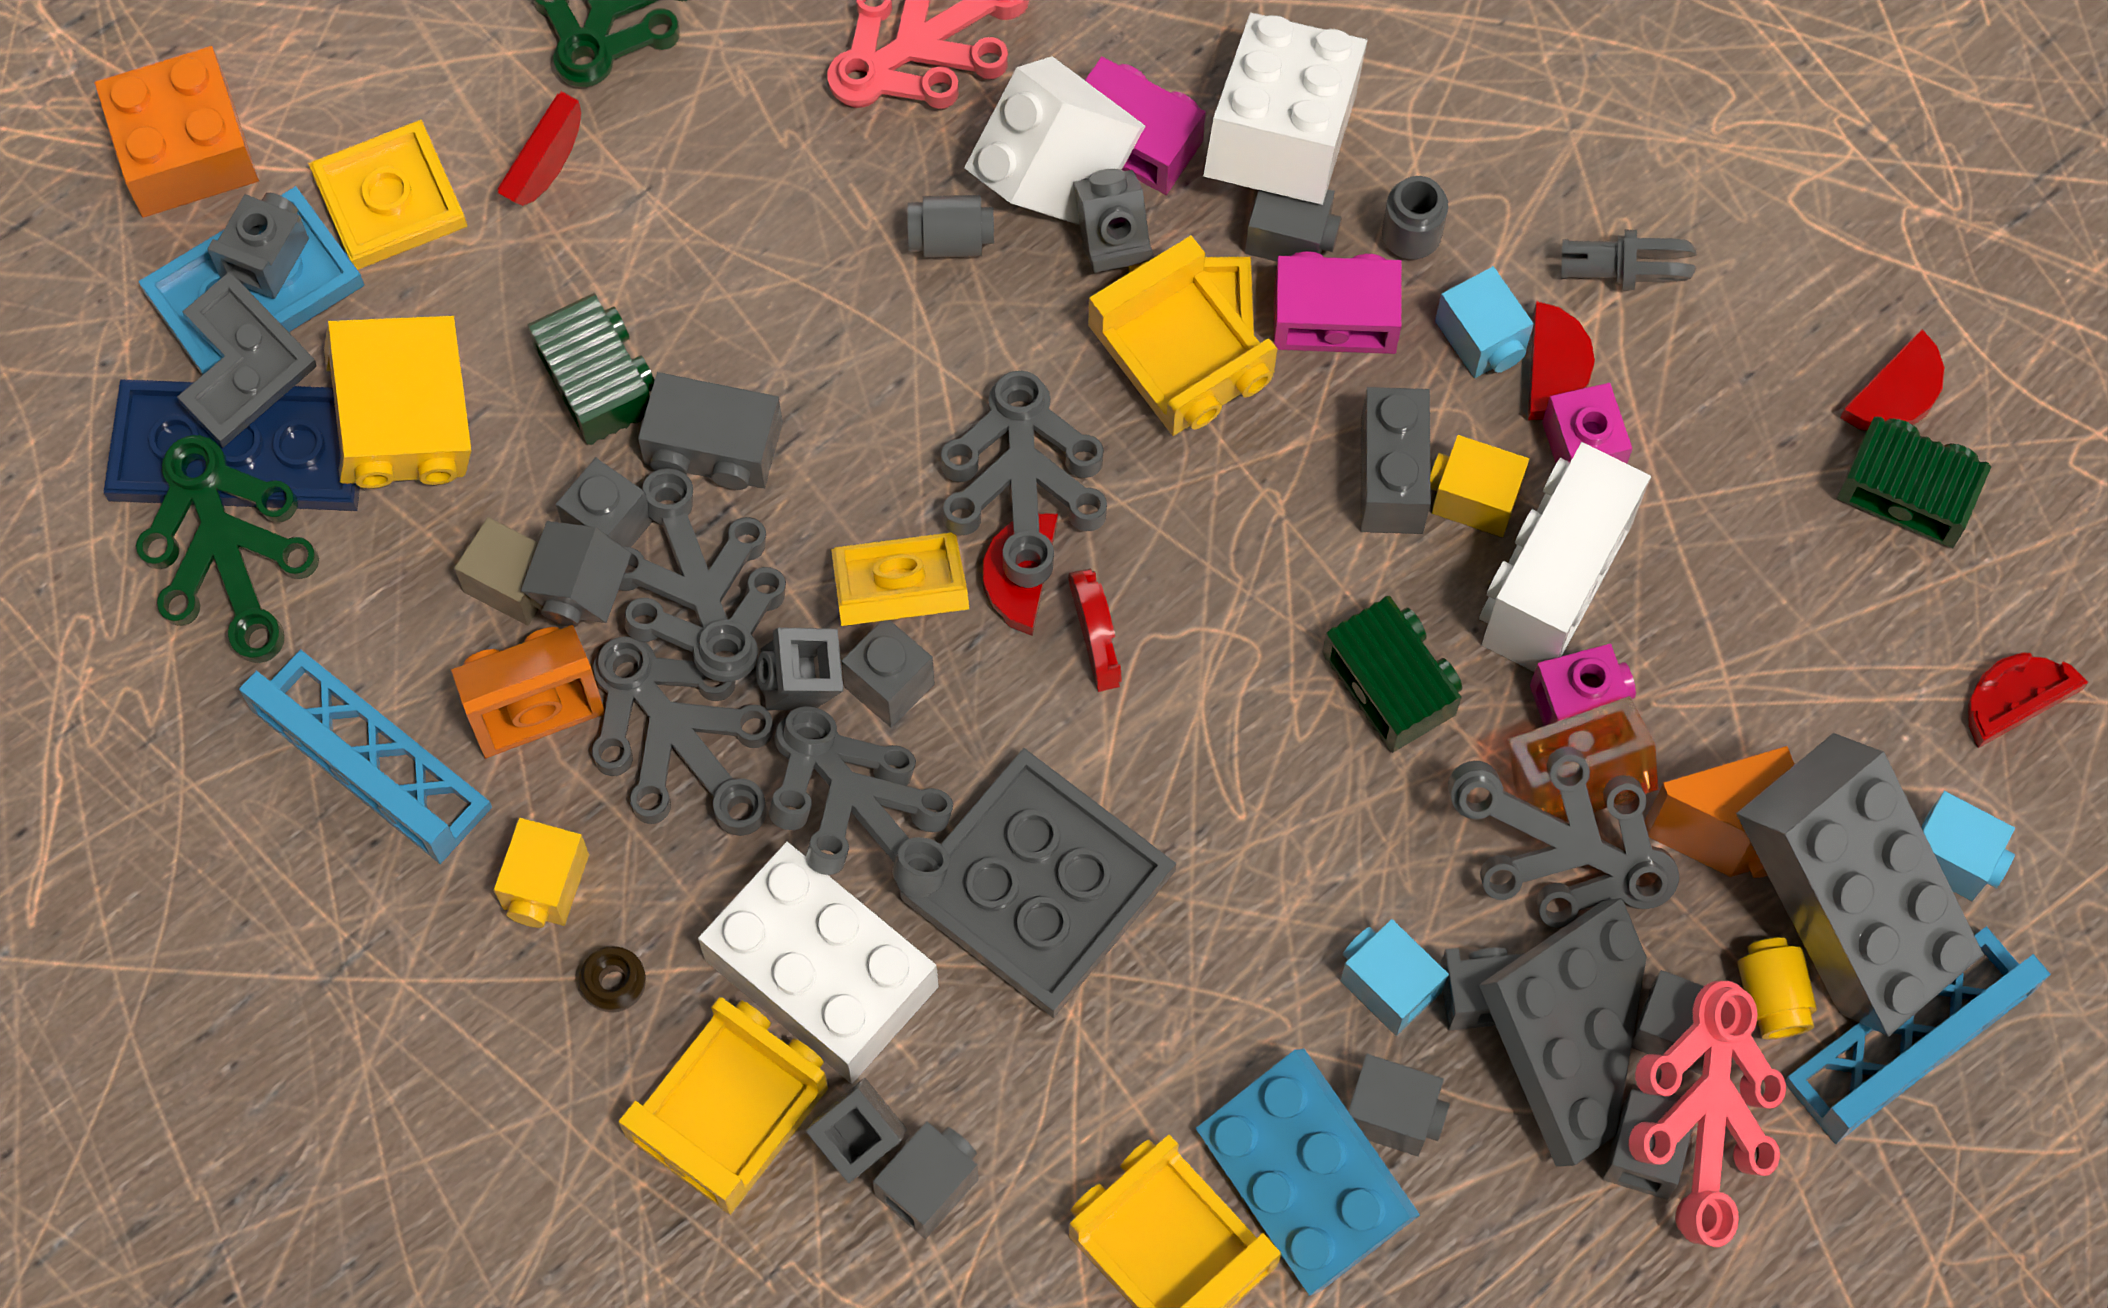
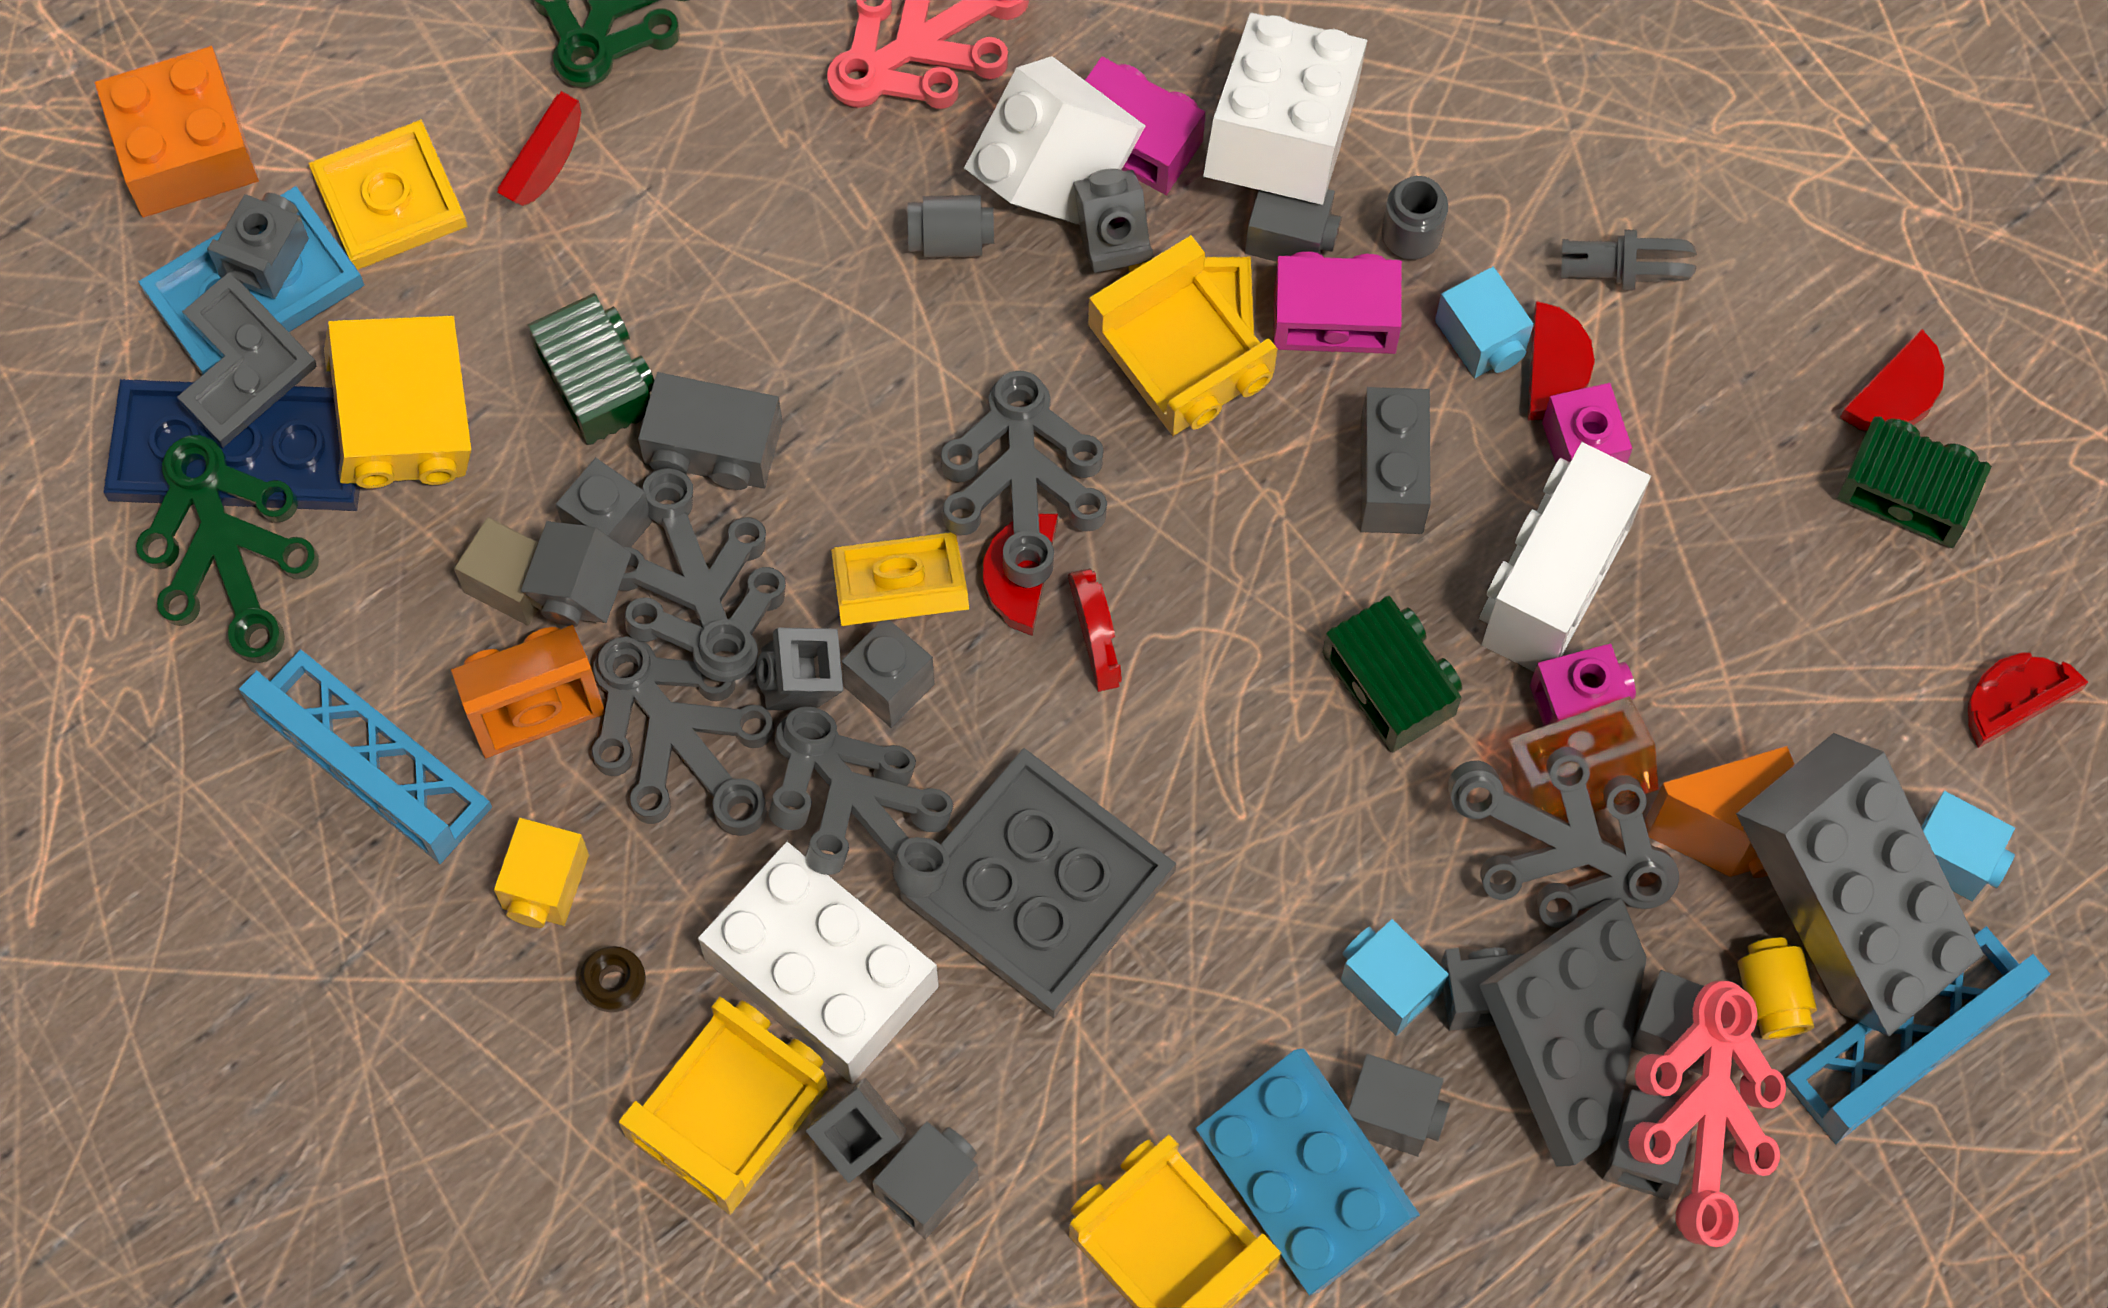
yellow brick [1430,435,1530,537] -> none

